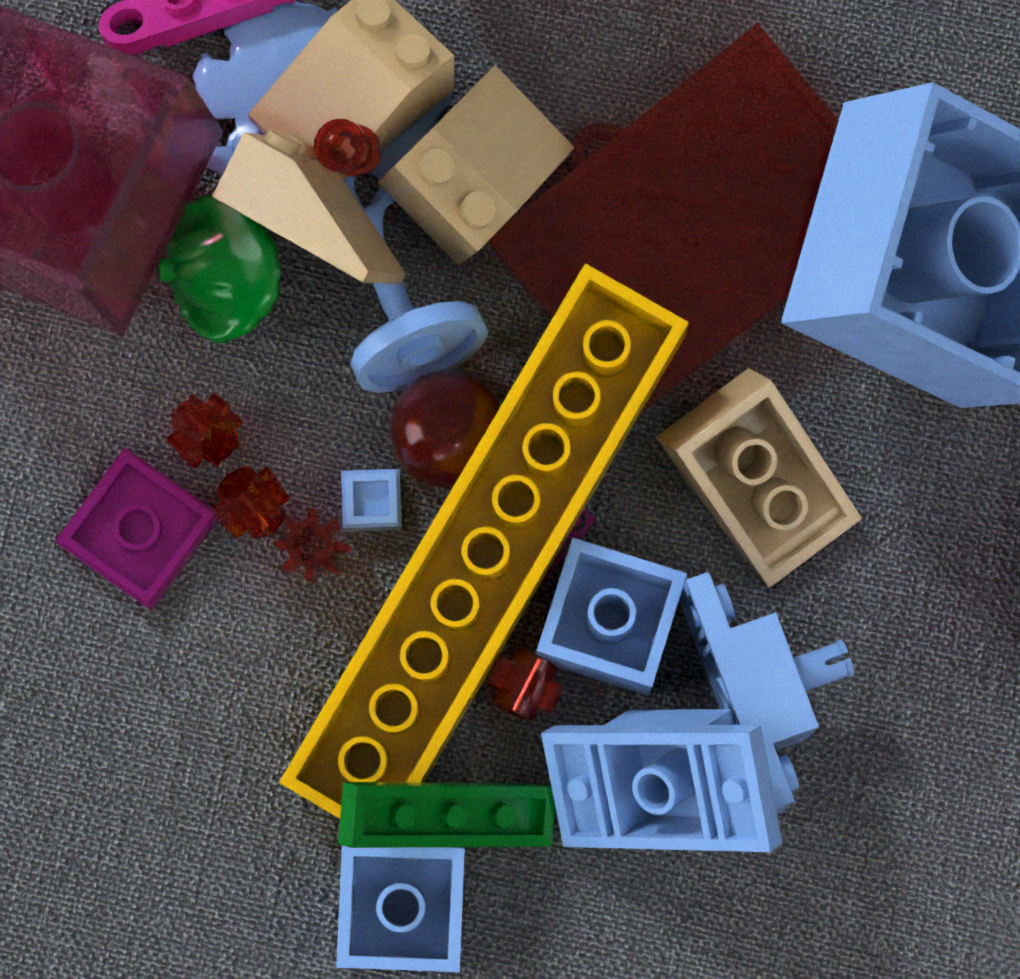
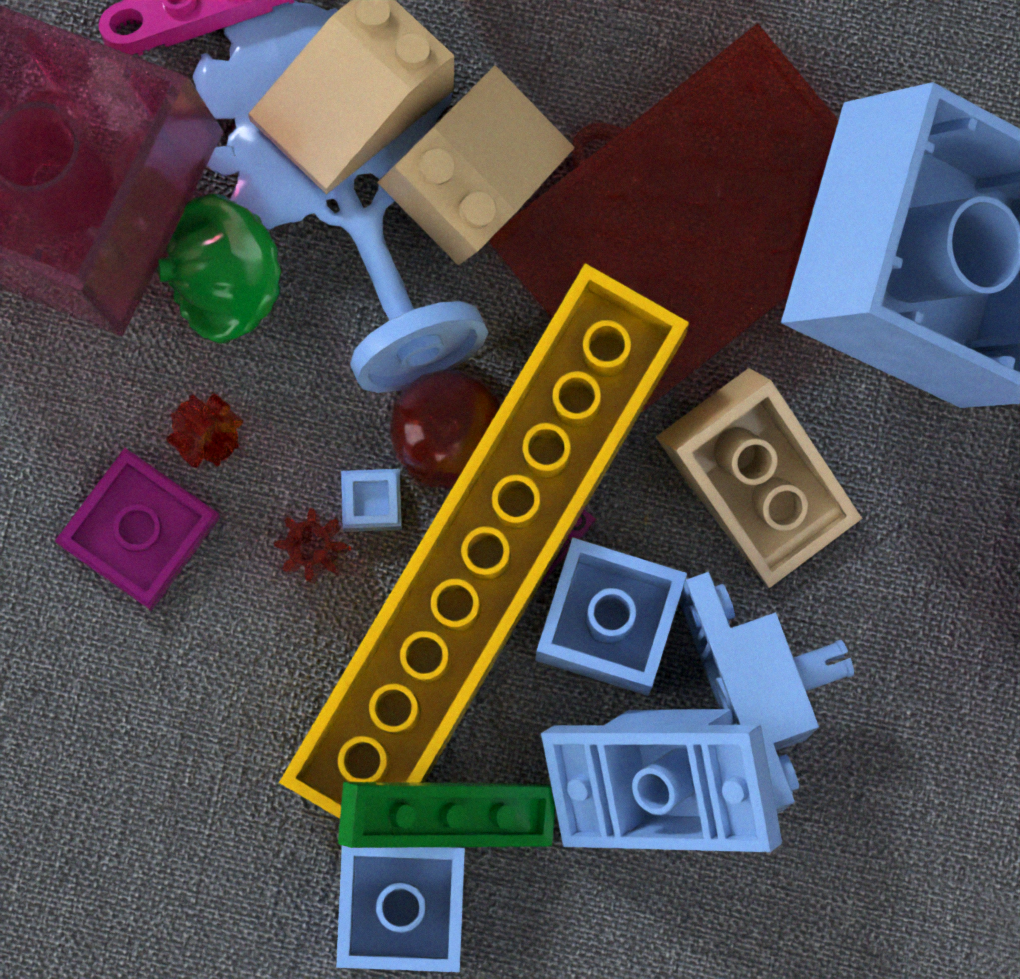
tan slope [212,129,406,284] -> none
clear red gear [213,467,290,539] -> none
clear red bush [314,119,382,177] -> none
clear red gear [488,649,563,722] -> none

